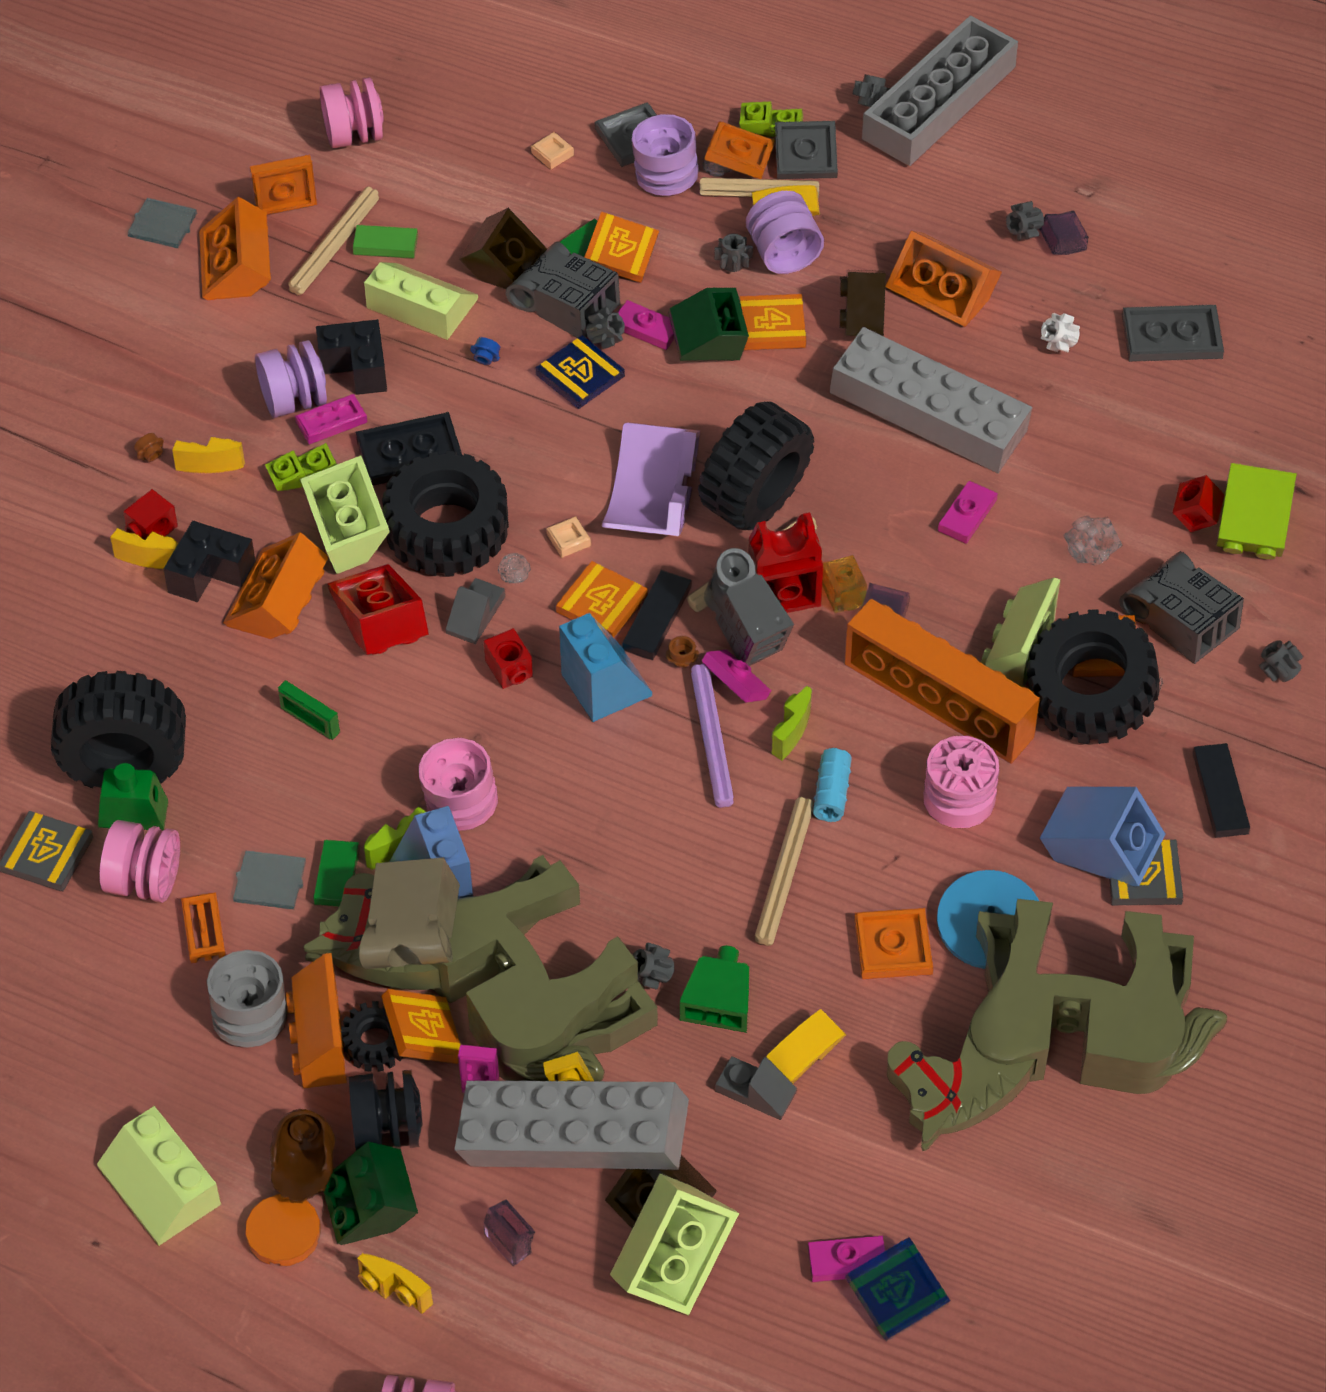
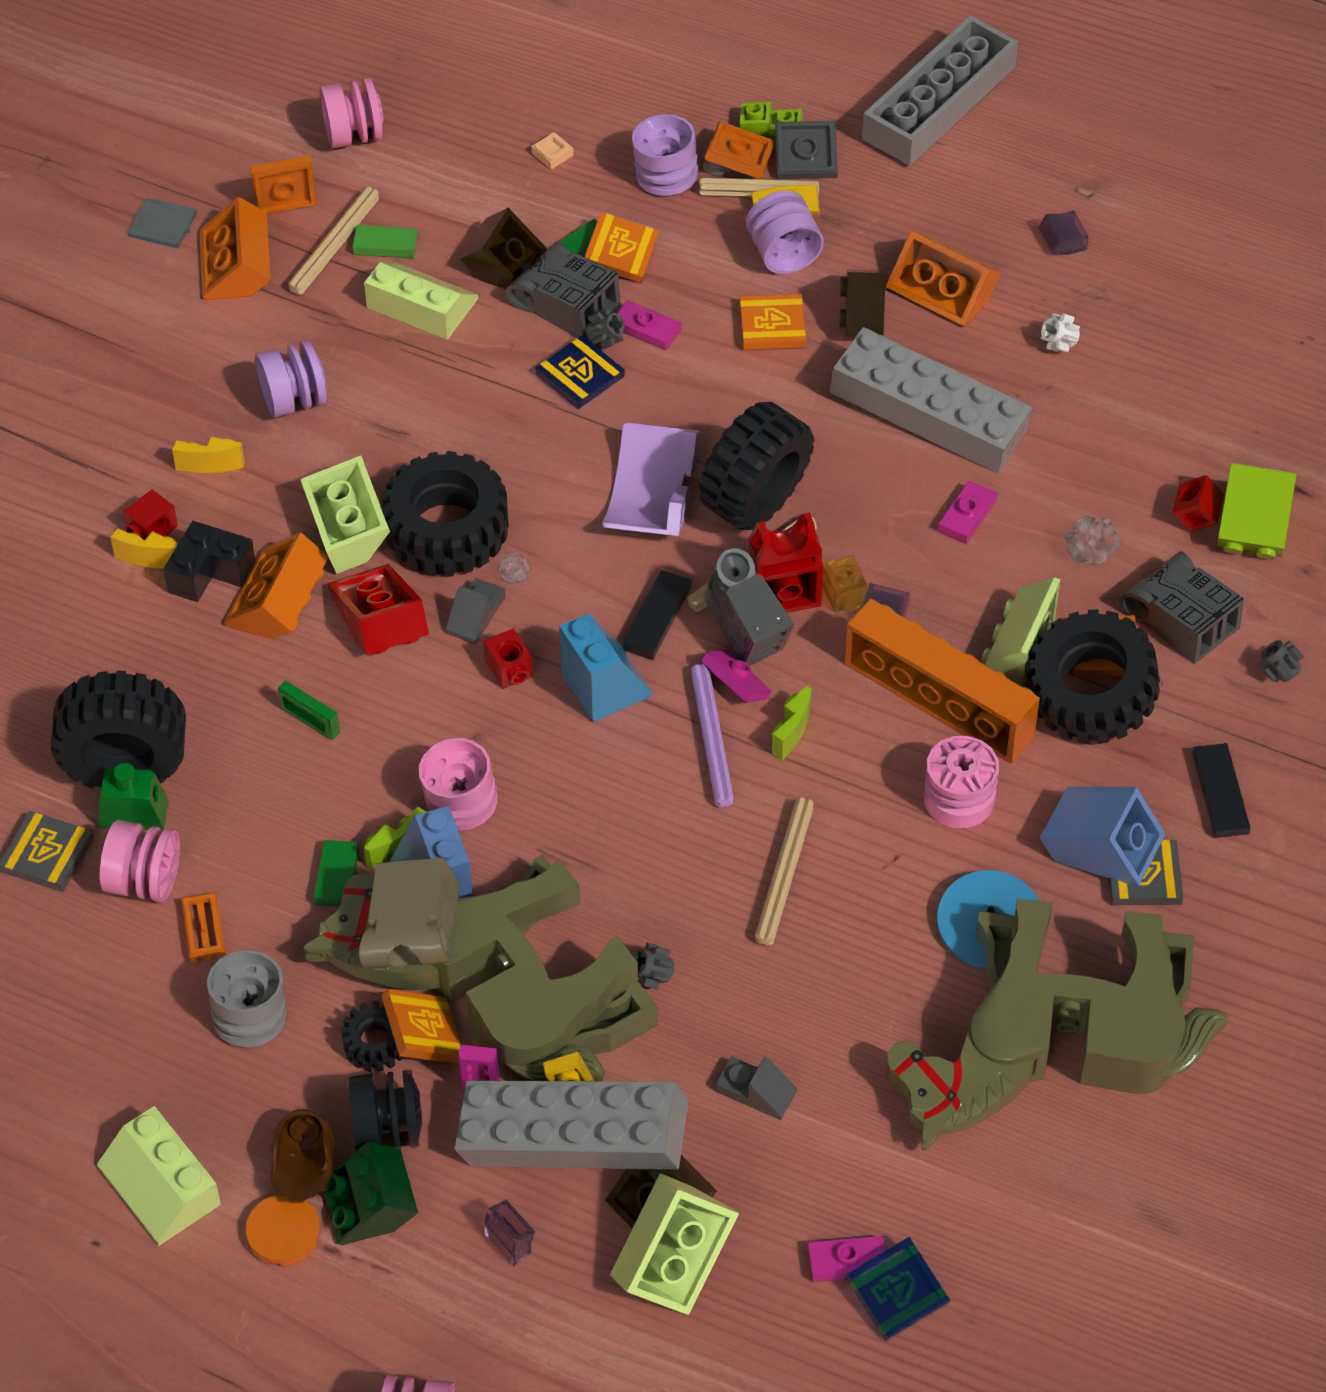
dark orange plate [134,433,164,462] -> none
clear light blue piece [233,850,306,910] -> none
lime slope [265,443,337,491] -> none
orange slope [286,953,347,1089] -> none
dark pink plate [295,394,367,445] -> none
black brick [316,319,387,395] -> none
black tile [356,412,463,486] -> none
yellow slope [357,1253,433,1314] -> none
blue plate [470,337,501,365] -> none
light nougat tile [547,517,591,558] -> none
orange tile [556,561,648,638] -> none
dark grey tile [595,102,657,167] -> none
dark orange plate [666,636,699,667] -> none
dark green slope [668,288,749,361] -> none
green torso [680,945,750,1033] -> none
dark grey gear [714,234,753,272] -> none
yellow slope [766,1009,846,1084] -> none
medium azure axle [813,748,852,822] -> none
dark grey gear [852,74,890,107] -> none
orange tile [854,908,933,979] -> none
dark grey gear [1006,201,1044,241] -> none
dark grey tile [1122,305,1224,362] -> none

